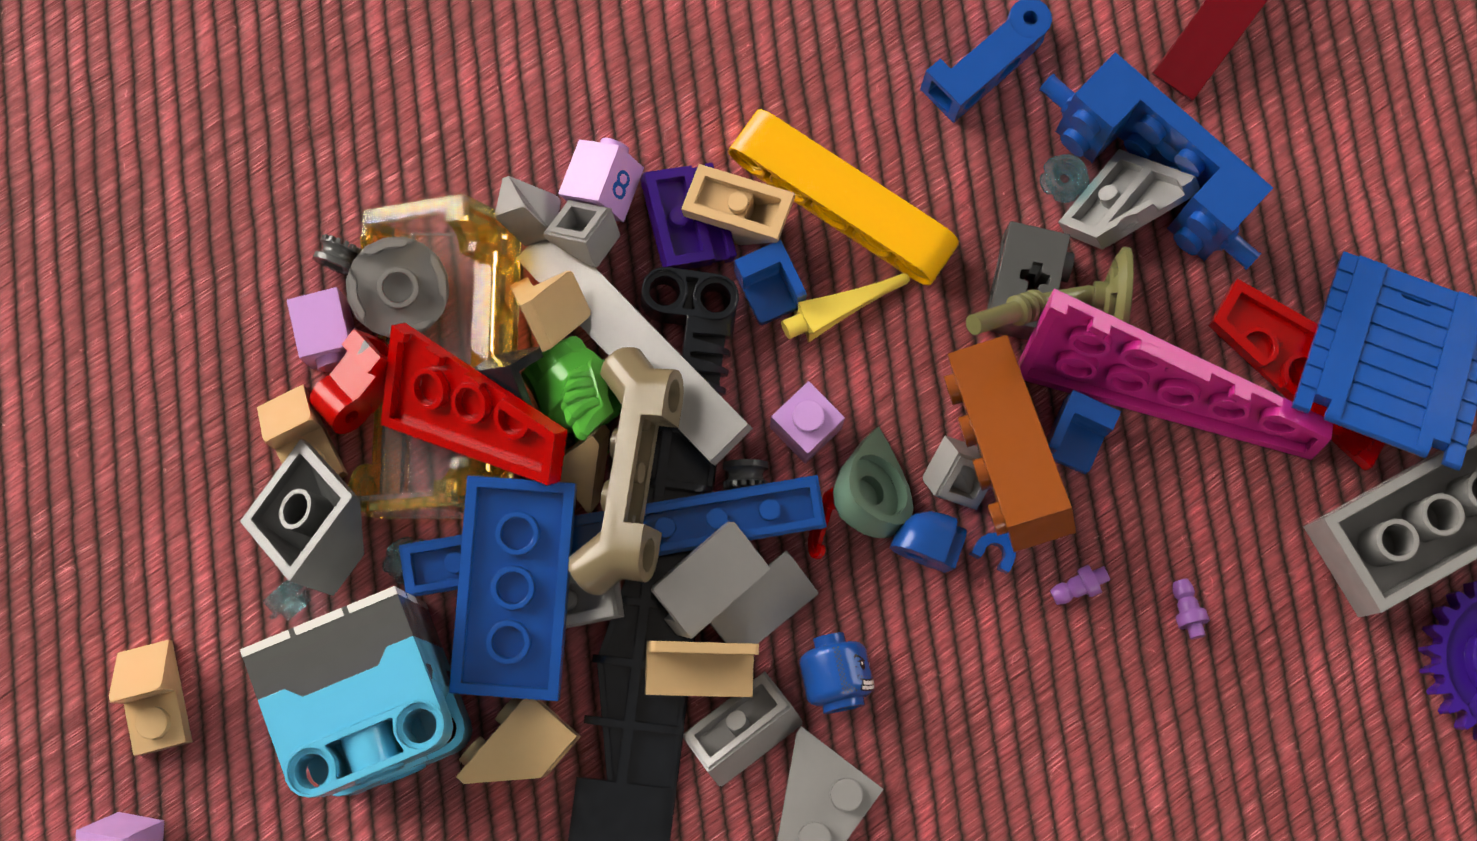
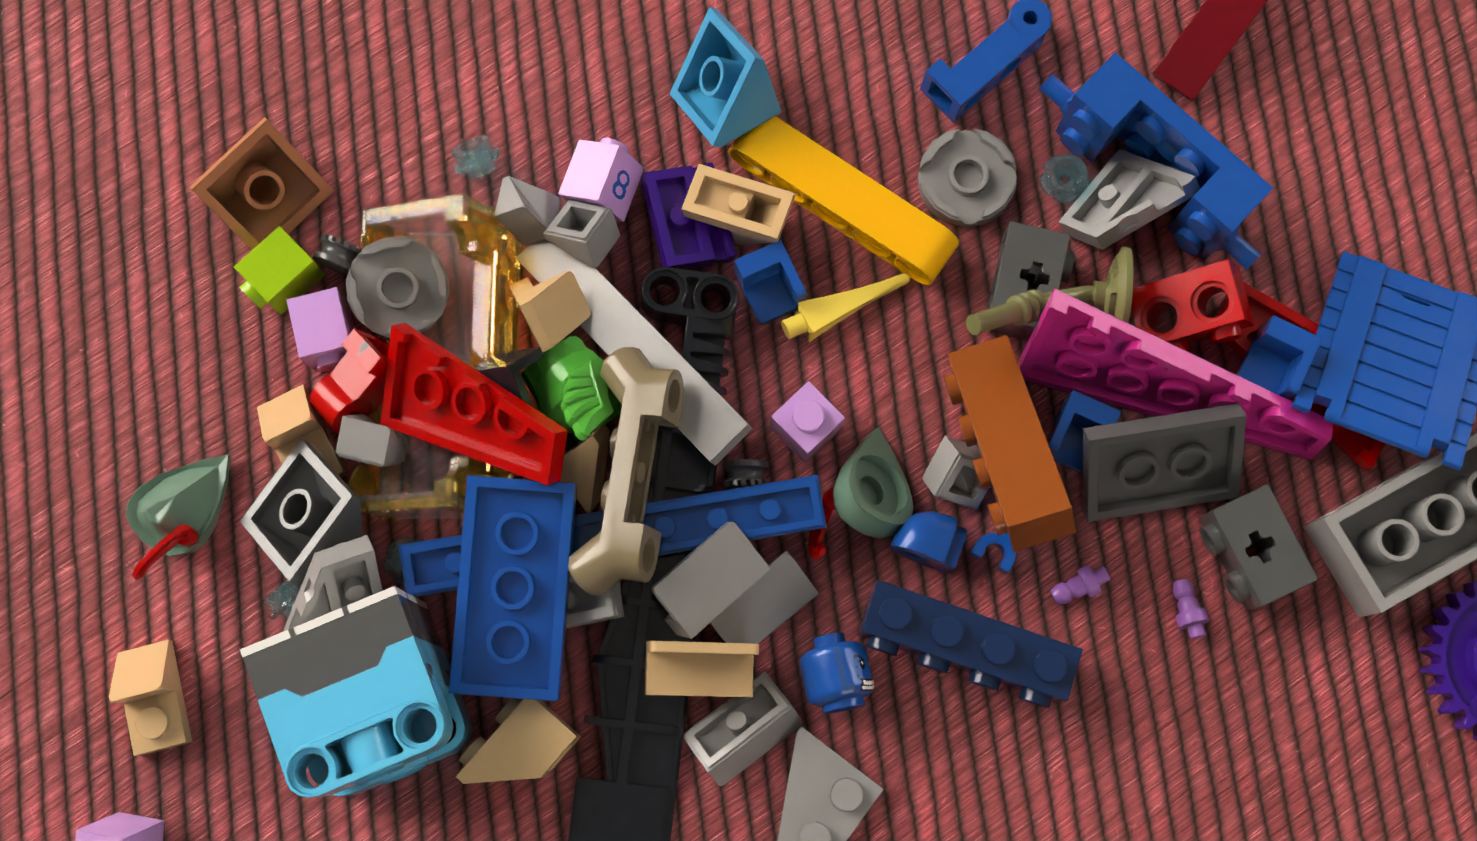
none -> sand green piece [125,454,231,580]
none -> nougat slope [189,117,334,250]
none -> lime brick [234,226,326,315]
none -> light grey wing [283,535,383,632]
none -> light grey slope [335,414,406,467]
none -> clear light blue plate [452,135,500,179]
none -> dark azure slope [669,7,781,148]
none -> dark blue brick [857,580,1083,708]
none -> light grey tile [917,129,1017,228]
none -> dark grey plate [1082,403,1246,522]
none -> red brick [1131,259,1255,352]
none -> dark grey brick [1198,484,1318,610]
none -> blue panel [1237,315,1322,399]

